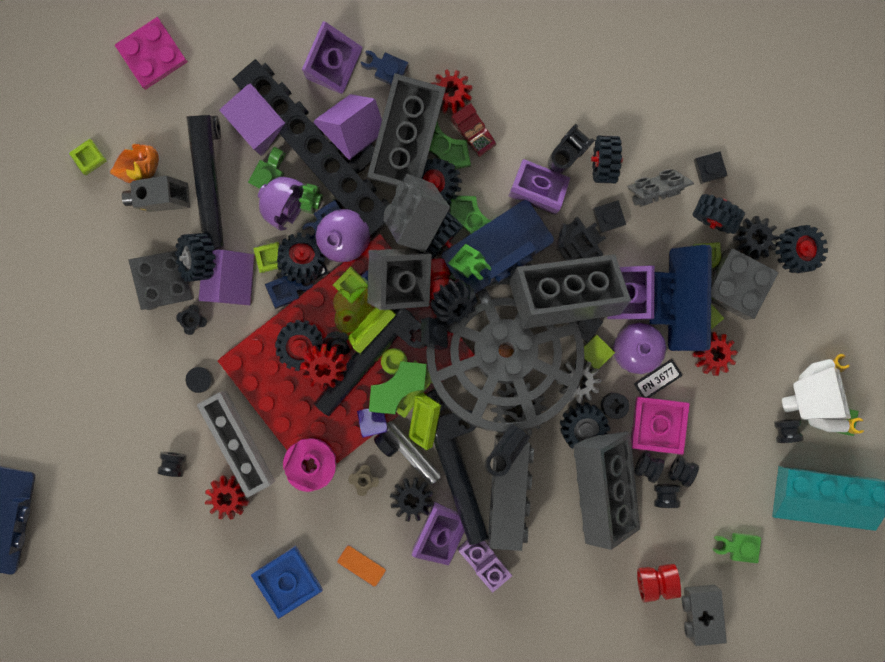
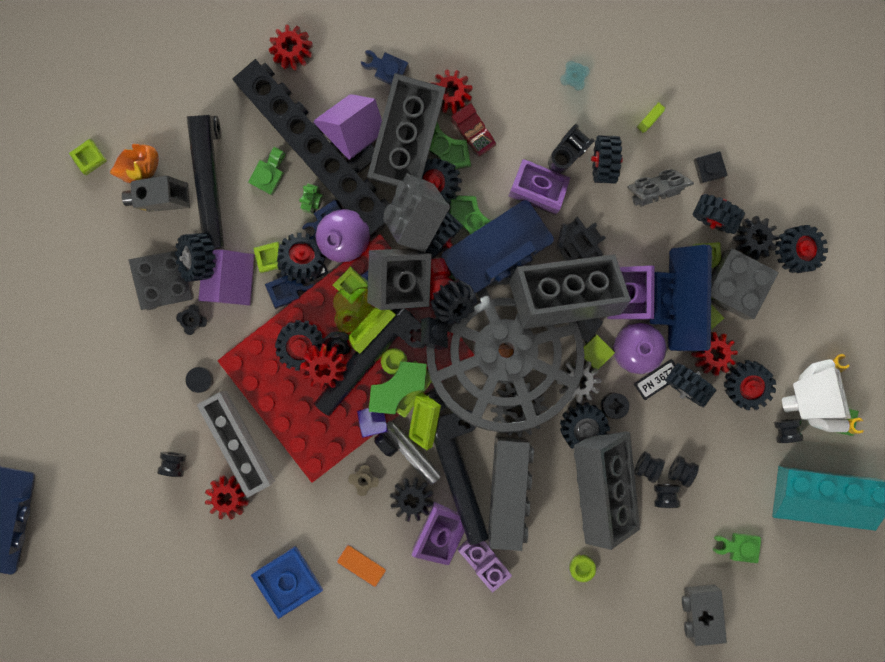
dark pink plate [115,17,188,90] -> none
medium lavender slope [219,84,285,156] -> none
medium lavender cylinder [258,177,306,231] -> none
dark pink plate [283,438,337,492] -> none
medium lavender slope [302,21,363,94] -> none
bright green plate [448,244,491,280] -> none
black piece [485,424,531,477] -> none
black plate [593,200,626,234] -> none
dark pink plate [631,396,690,455] -> none
red wheel [637,564,681,603] -> none
none -> red gear [269,24,313,71]
none -> clear light blue plate [560,61,590,91]
none -> lime tile [569,555,596,582]
none -> lime tile [637,102,665,133]
none -> black wheel [665,363,717,408]
none -> black wheel [724,360,776,411]

